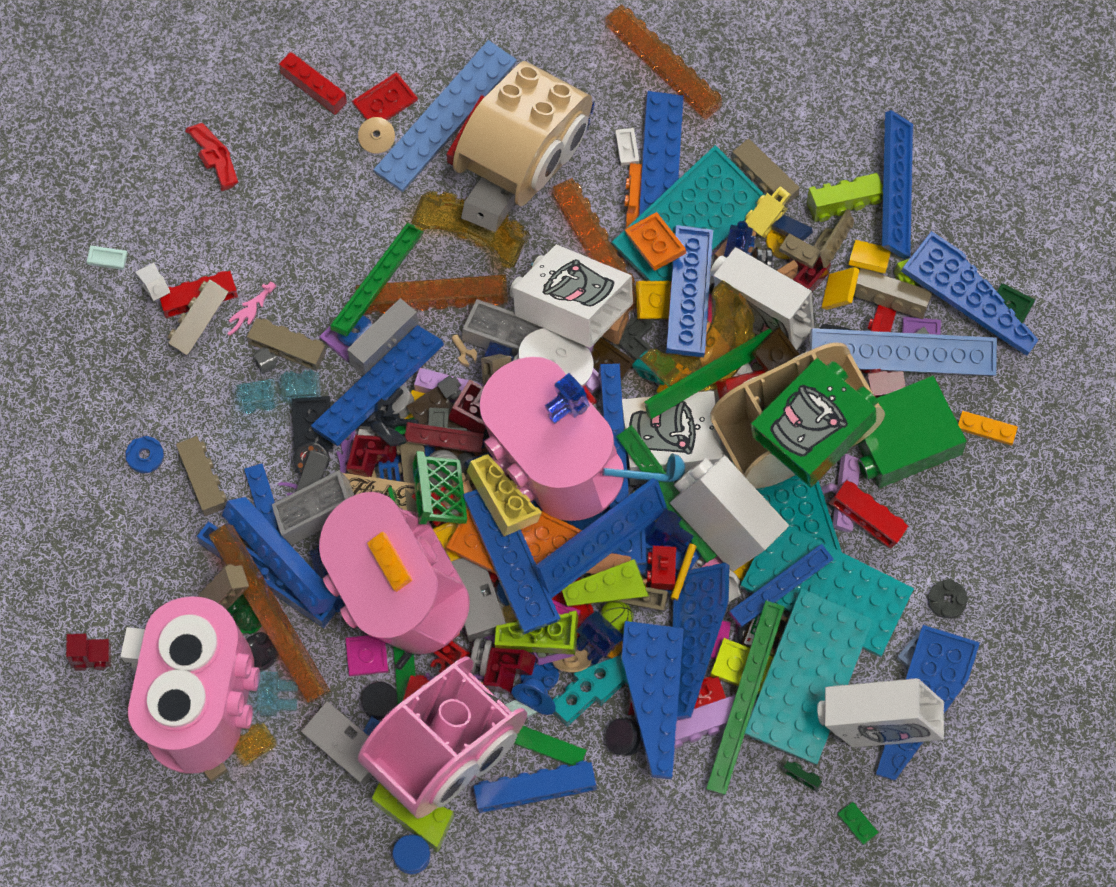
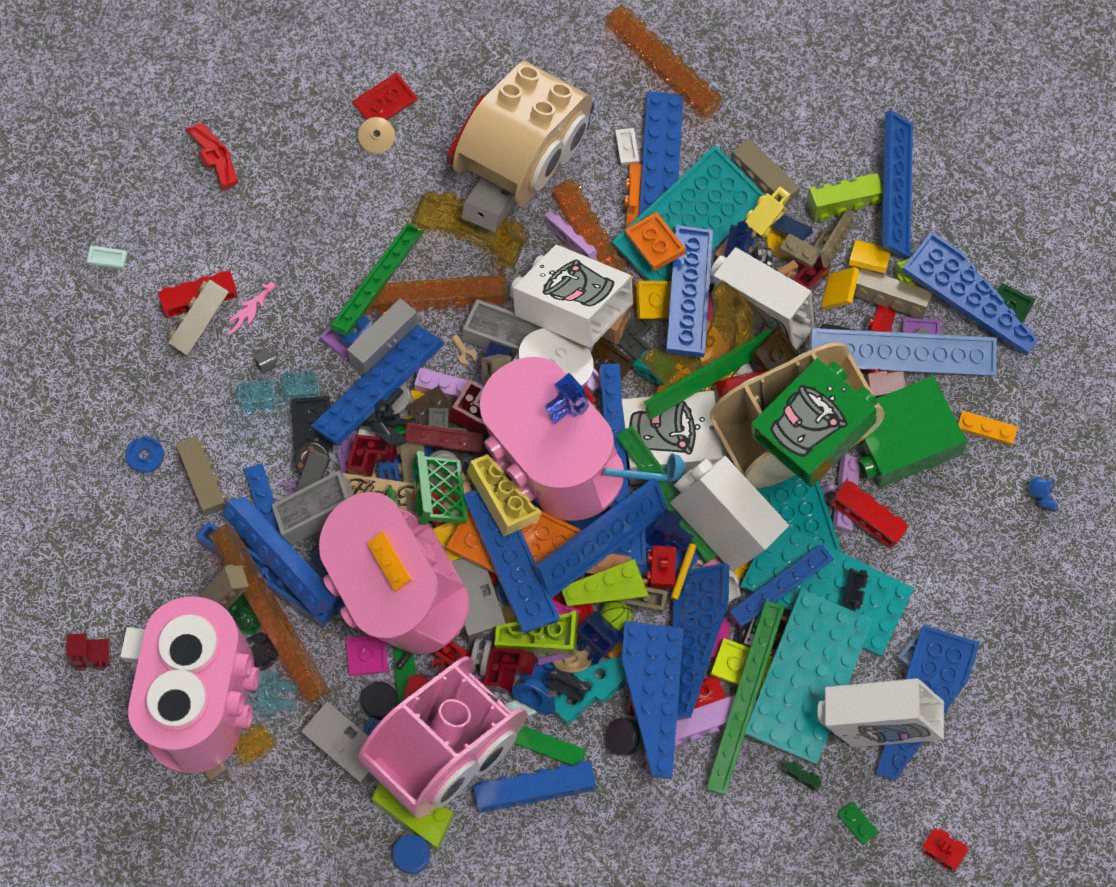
white window [136,263,170,301] -> none
dark tan brick [247,318,326,371] -> none
red brick [279,52,347,115] -> none
medium blue plate [373,40,517,193] -> none
dark grey plate [437,375,462,401] -> none
pearl dark grey plate [928,579,968,619] -> none
none -> lavender plate [544,211,597,261]
none -> black hinge [546,668,591,703]
none -> black hinge [843,568,868,612]
none -> red brick [920,828,969,874]
none -> blue piece [1028,477,1058,512]

